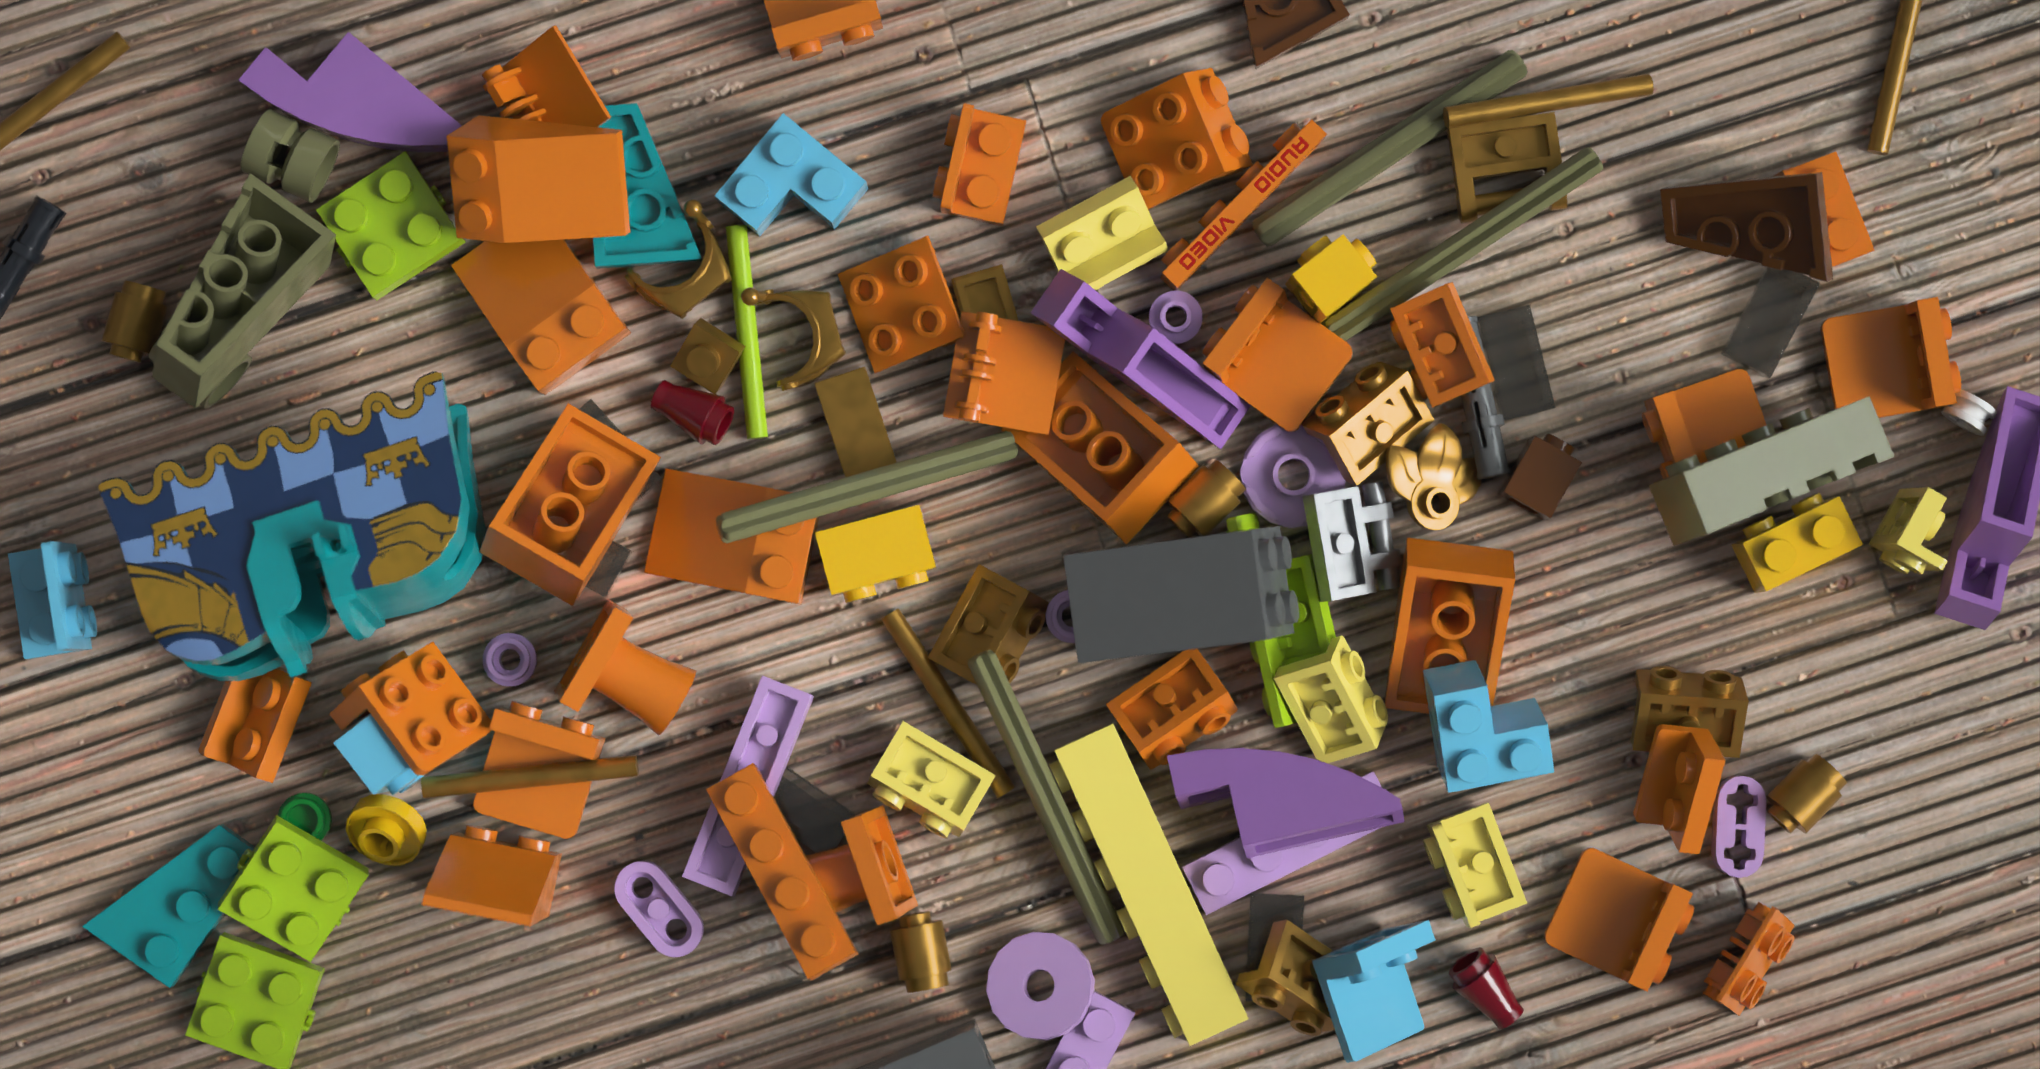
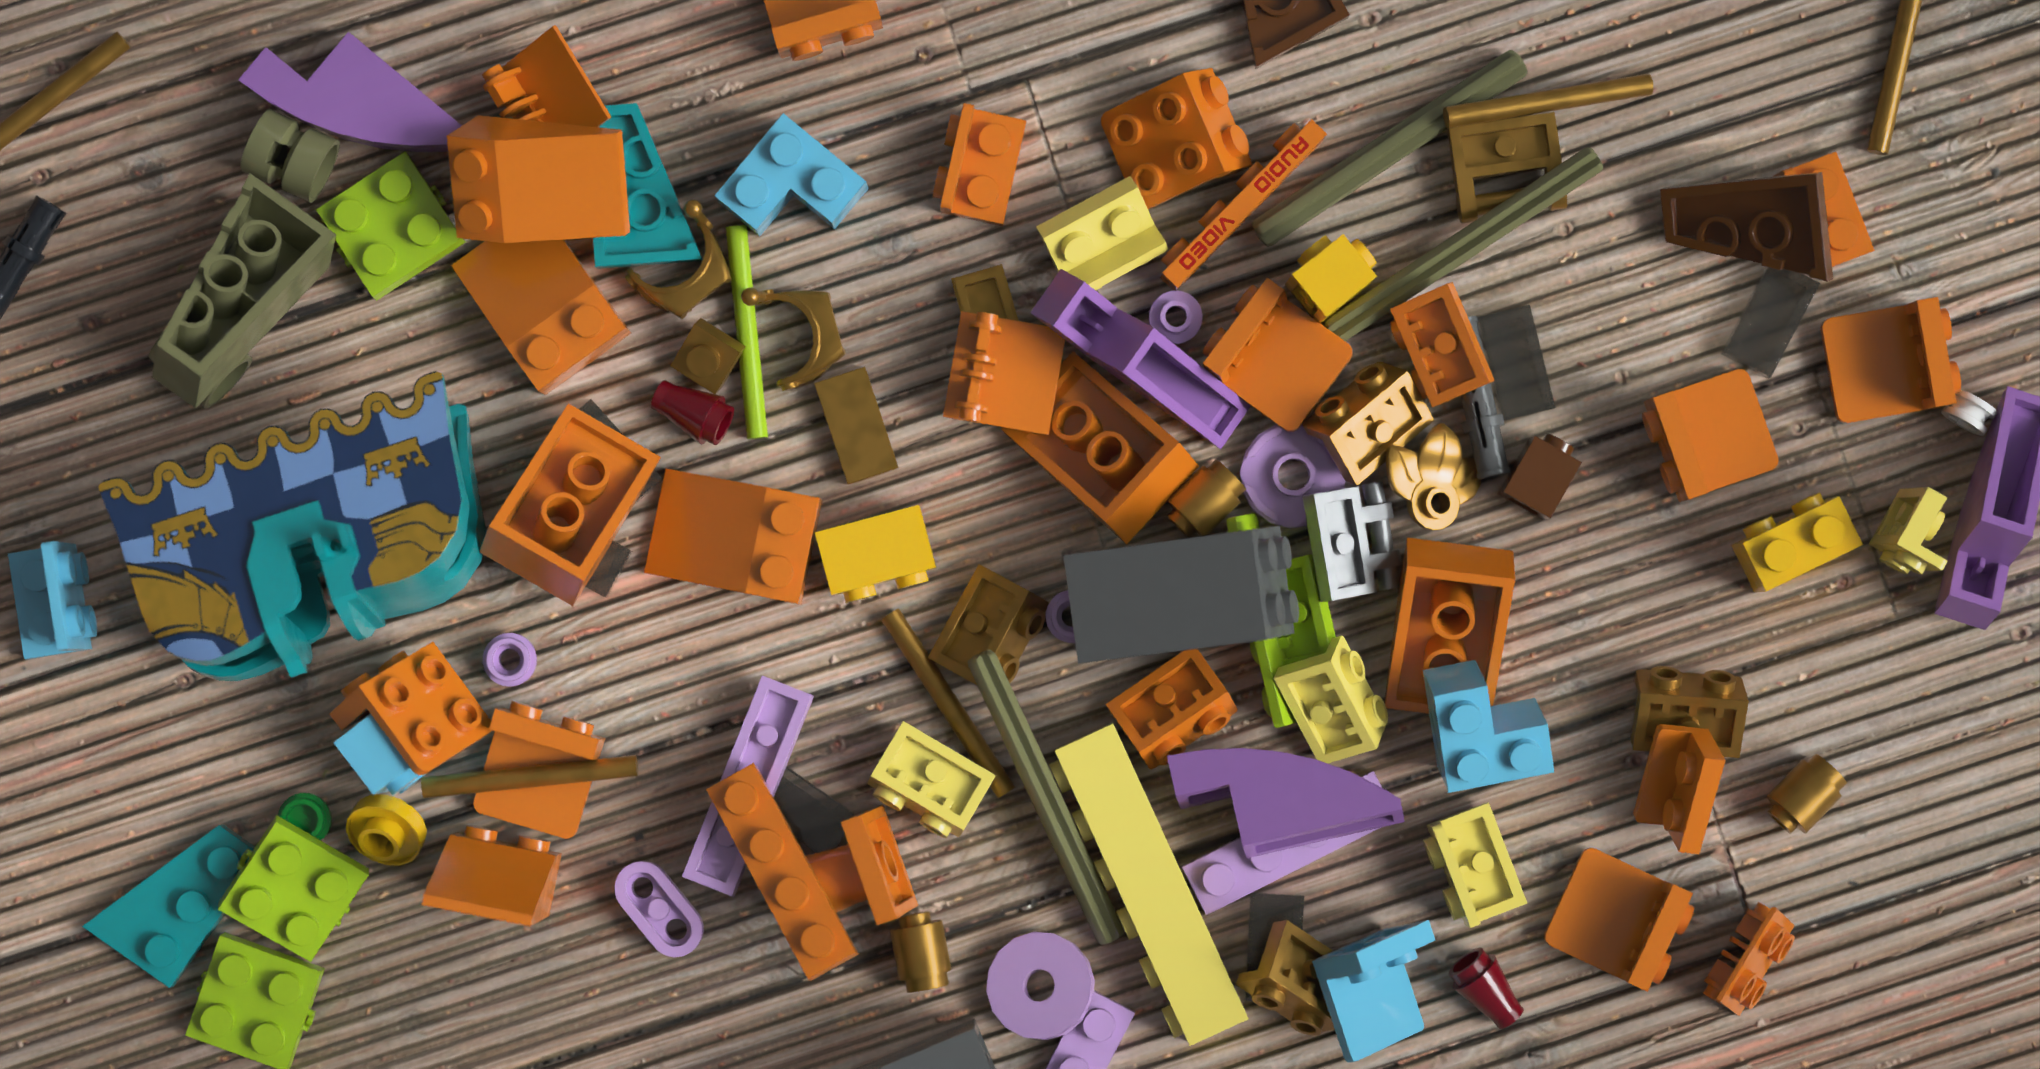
pearl gold brick [101,280,168,363] -> none
orange bracket [198,667,312,783] -> none
orange plant [554,599,696,736] -> none
olive axle [716,431,1018,543] -> none
orange hinge [838,236,966,373] -> none
wedge [1649,396,1894,546] -> none
lavender beam [1711,775,1766,878] -> none

